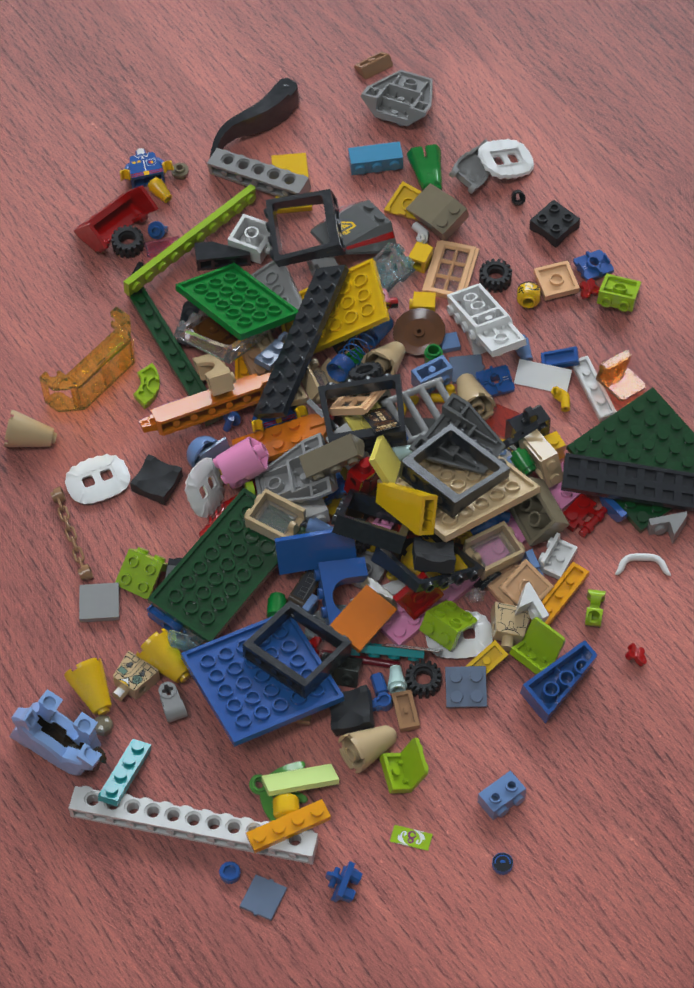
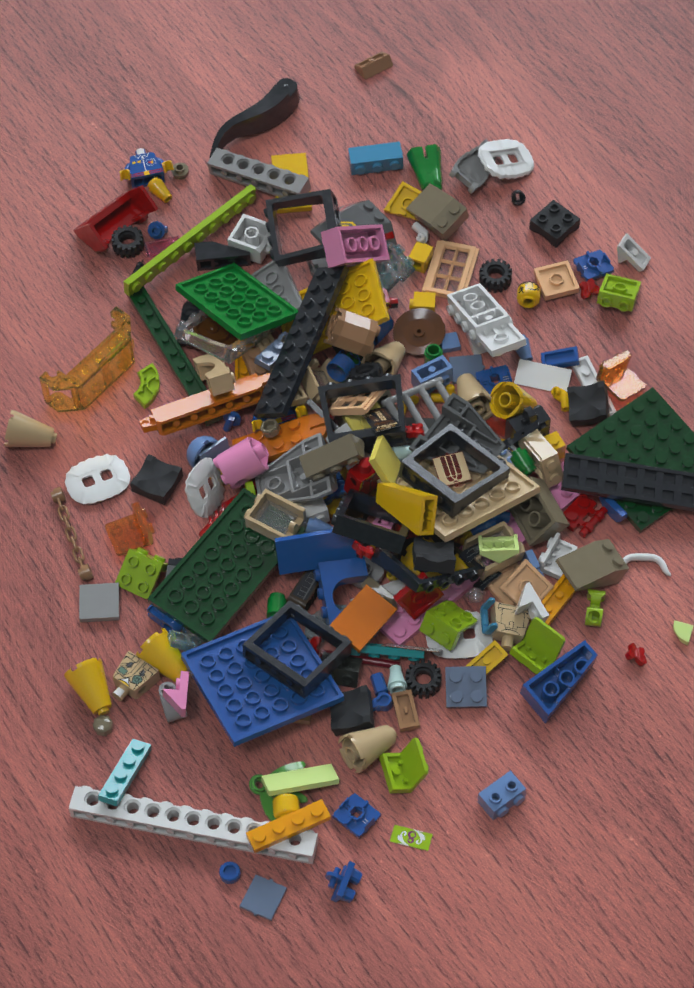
light blue piece [9,689,107,776] -> none
medium blue tile [302,594,318,615] -> none
light grey wedge [361,70,433,126] -> none
black tile [492,853,513,875] -> none
light grey slope [647,512,687,544] -> none
none -> clear orange bracket [105,502,155,556]
none -> bright pink slope [163,671,189,717]
none -> dark tan tile [260,419,280,438]
none -> bright pink brick [321,224,390,268]
none -> medium nougat brick [323,307,381,357]
none -> blue piece [332,793,381,838]
none -> red piece [352,541,375,559]
none -> red piece [406,423,425,438]
none -> piece [432,451,472,487]
none -> black sticker [459,543,479,562]
none -> yellowish green slope [478,534,519,563]
none -> dark azure piece [480,597,498,635]
none -> yellow cone [489,382,537,419]
none -> dark tan slope [555,539,629,591]
none -> black brick [567,381,609,427]
none -> white slope [617,234,651,272]
none -> yellowish green tile [673,620,694,645]

